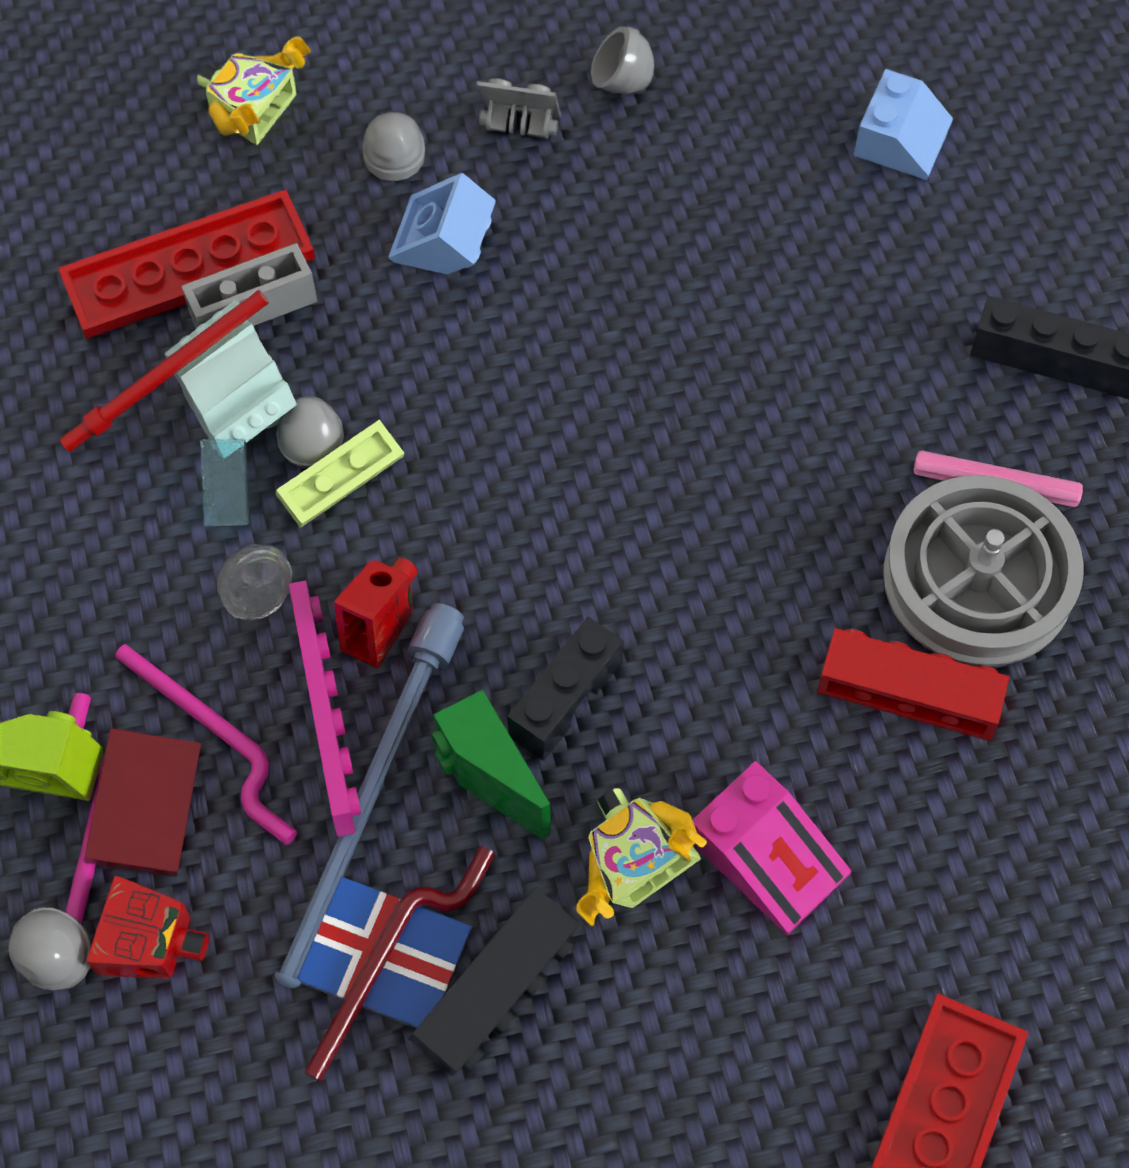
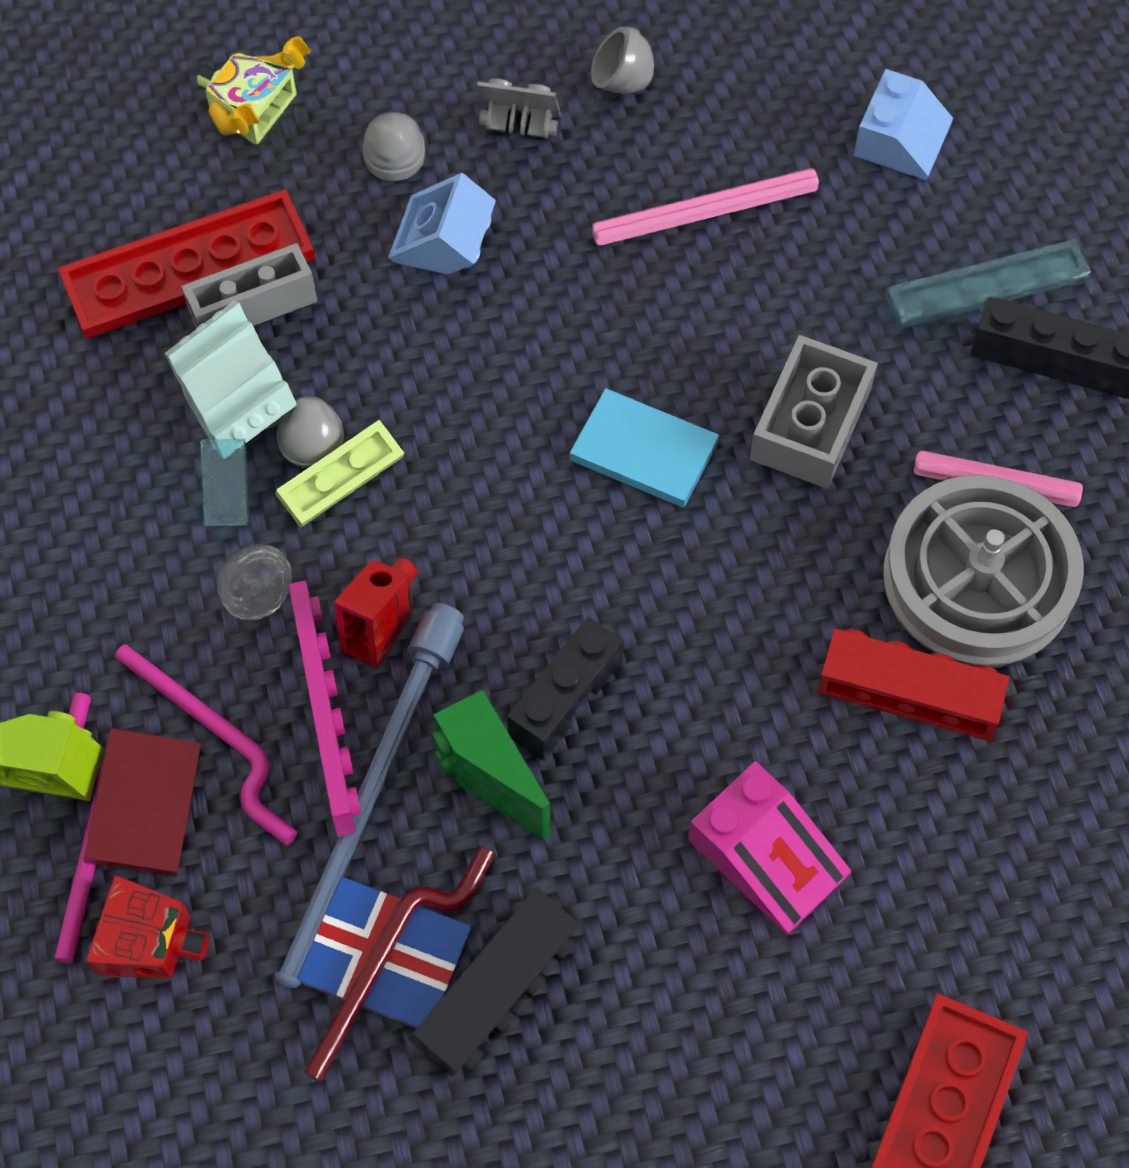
light grey hat [8,907,92,990] -> none
red bar [60,290,269,452] -> none
torso [576,789,706,927] -> none
none -> medium azure tile [570,388,719,508]
none -> bright pink axle [592,168,819,246]
none -> light grey brick [749,335,878,489]
none -> clear light blue plate [885,239,1091,329]

